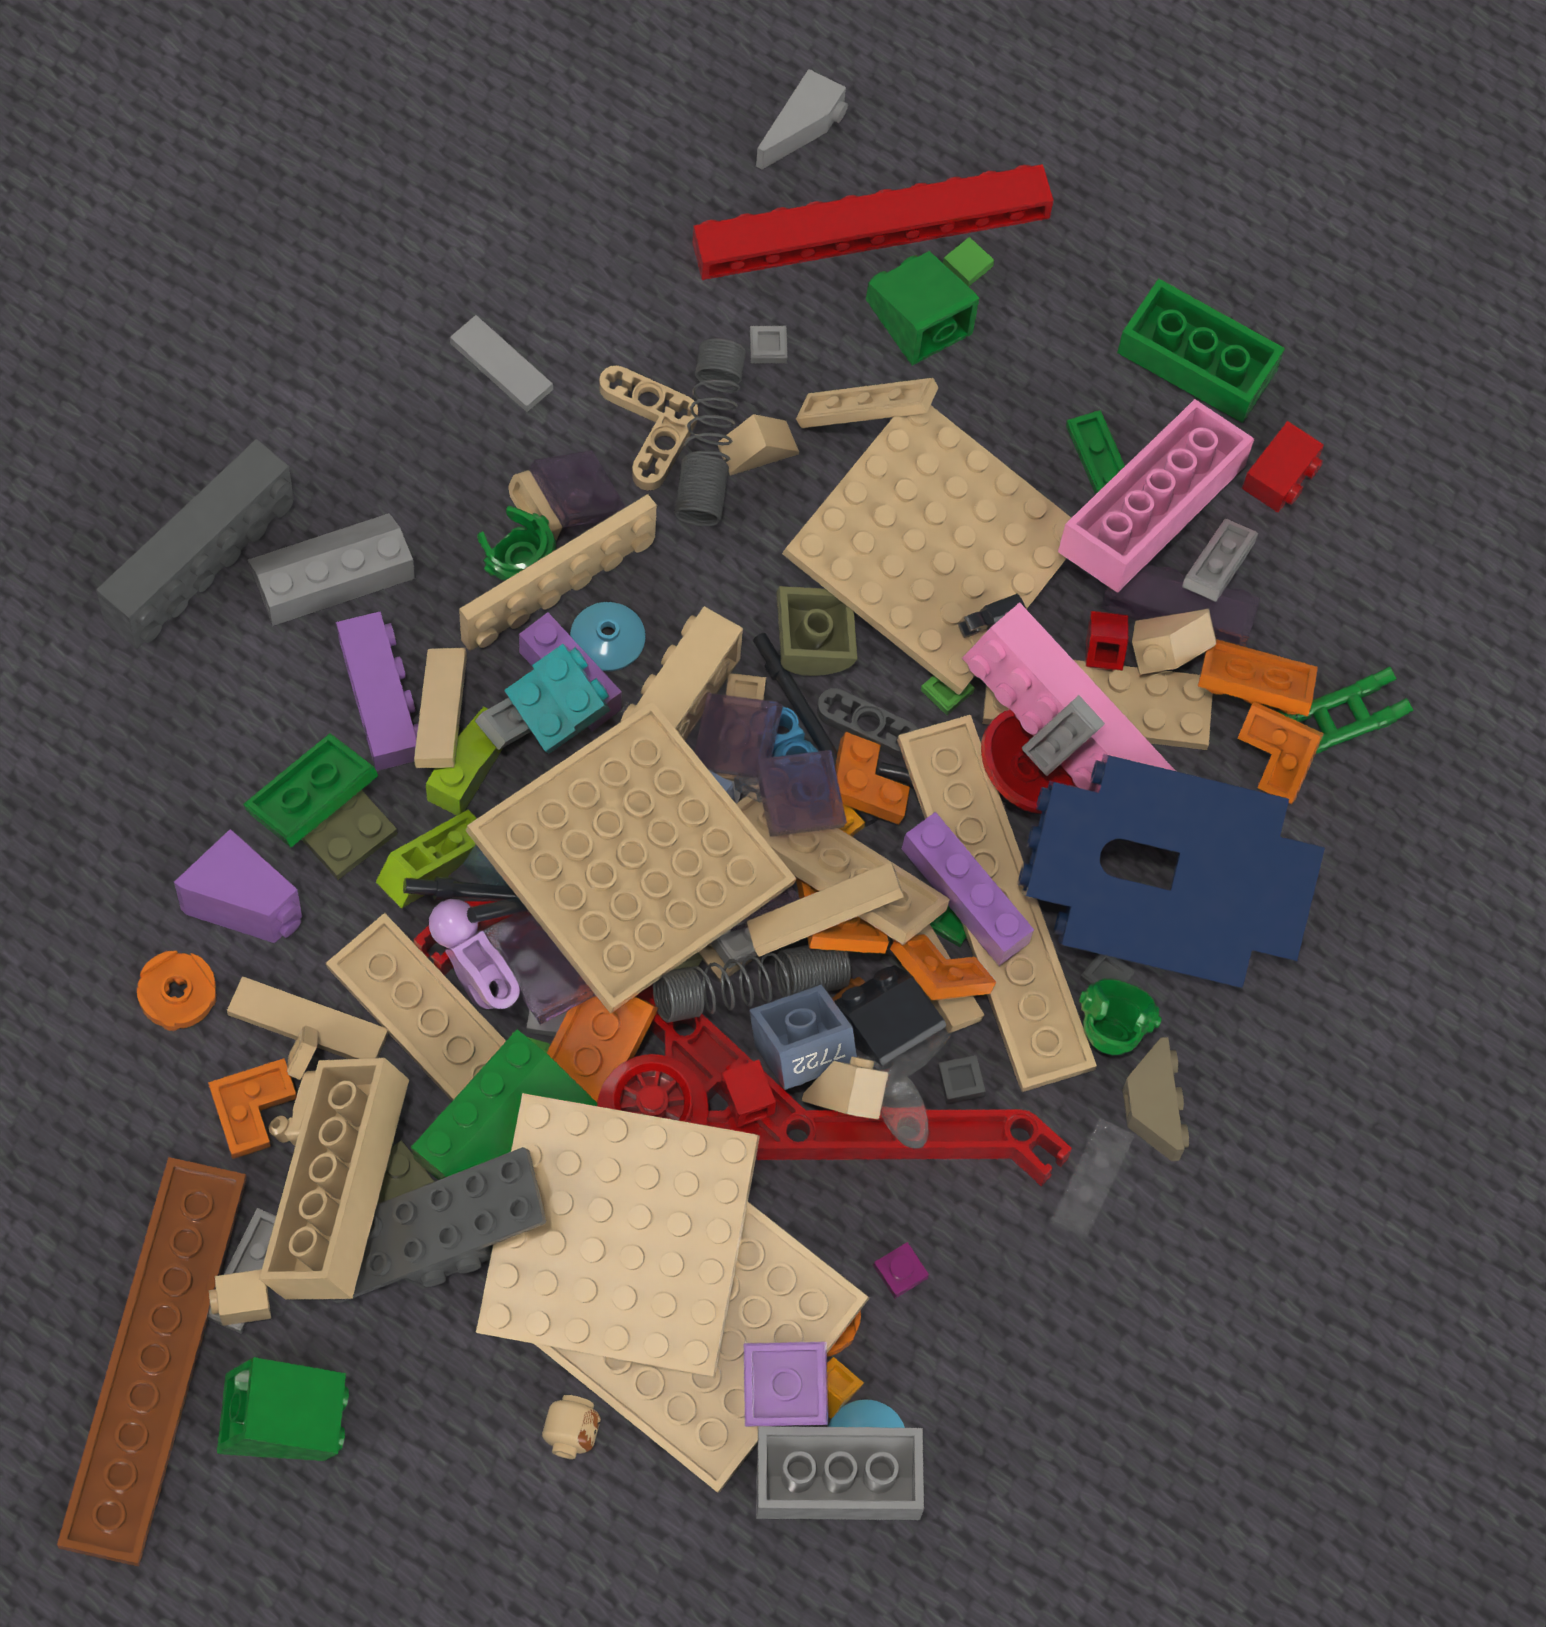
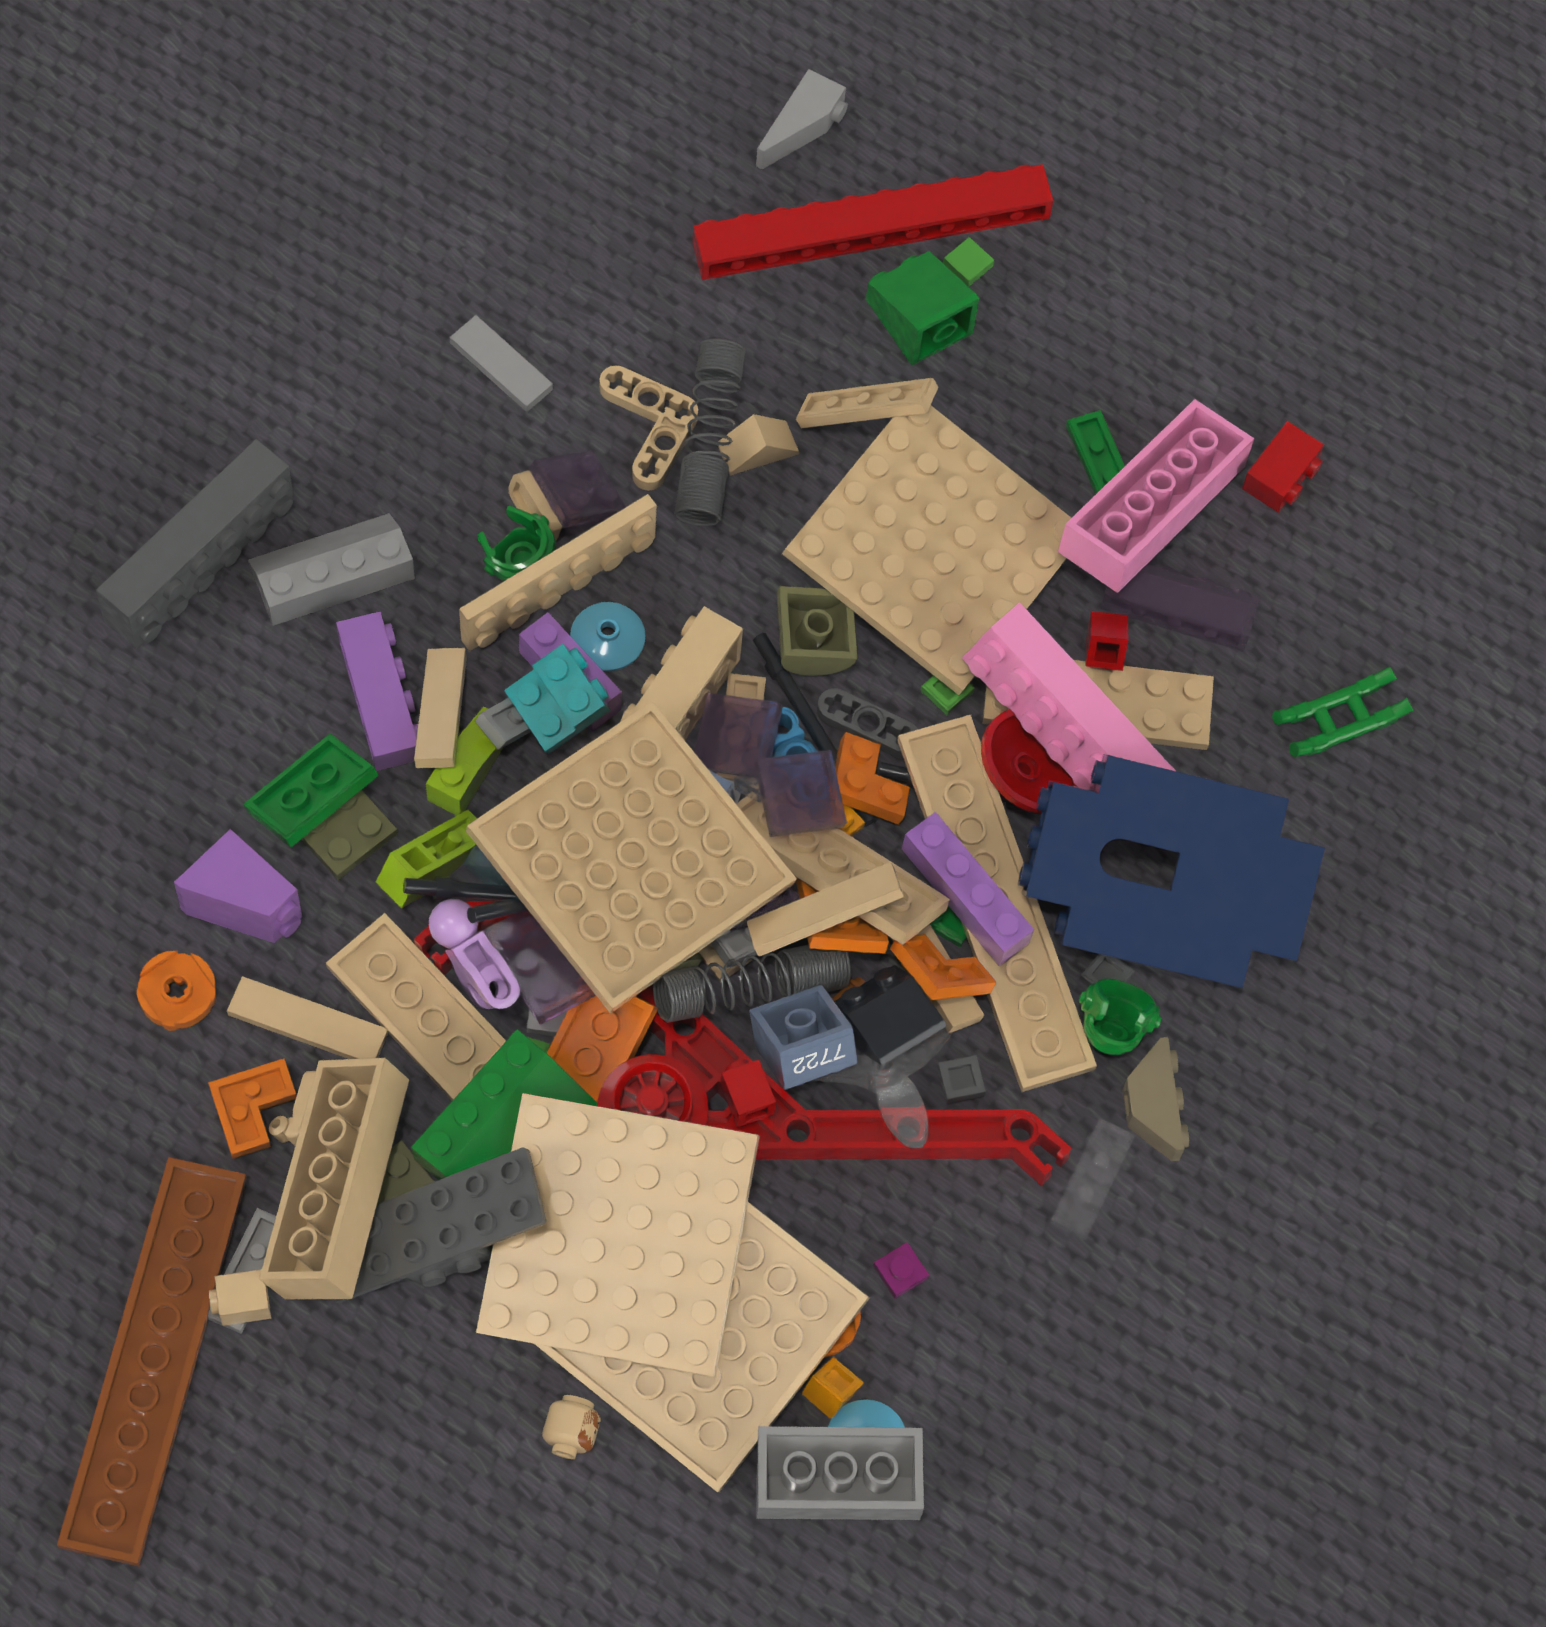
green slope [217,1357,349,1461] -> none
tan tile [287,1025,318,1080] -> none
medium lavender tile [744,1342,828,1427] -> none
light grey tile [750,326,788,363] -> none
tan slope [802,1056,888,1120] -> none
black bar [958,594,1026,638] -> none
light grey tile [1022,695,1105,776] -> none
green brick [1117,278,1285,423] -> none
tan slope [1132,609,1217,674] -> none
light grey tile [1182,519,1258,602] -> none
orange plate [1198,639,1318,716] -> none
orange plate [1238,702,1324,804] -> none

